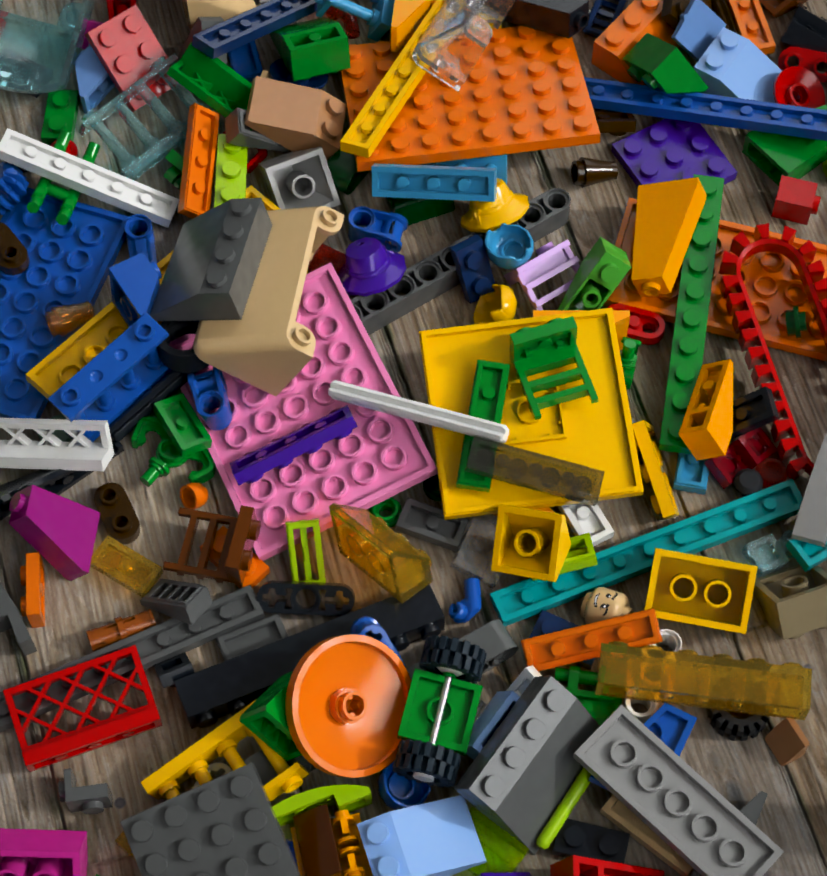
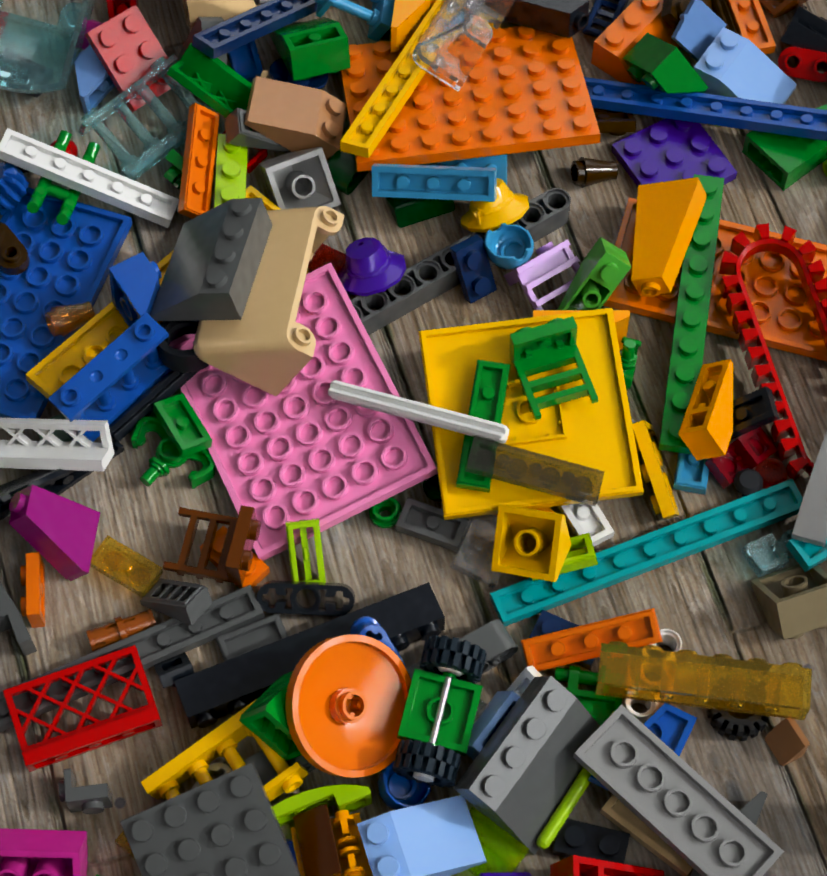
green plate [41,89,80,145] -> none
dark brown plate [94,483,141,545] -> none
blue piece [124,214,158,264] -> none
orange hinge [180,482,209,510] -> none
blue piece [187,367,232,431] -> none
dark purple plate [230,405,358,485] -> none
clear red arm [326,6,360,39] -> none
clear yellow slope [329,503,433,604] -> none
blue piece [348,206,409,253] -> none
blue arm [448,578,482,623] -> none
yellow hair [473,284,517,324] -> none
tan head [581,587,634,624] -> none
red plate [607,303,665,345] -> none
yellow brick [644,548,758,634] -> none
red brick [771,175,821,225] -> none
red dish [773,66,825,108] -> none
dark green plate [785,306,807,338] -> none

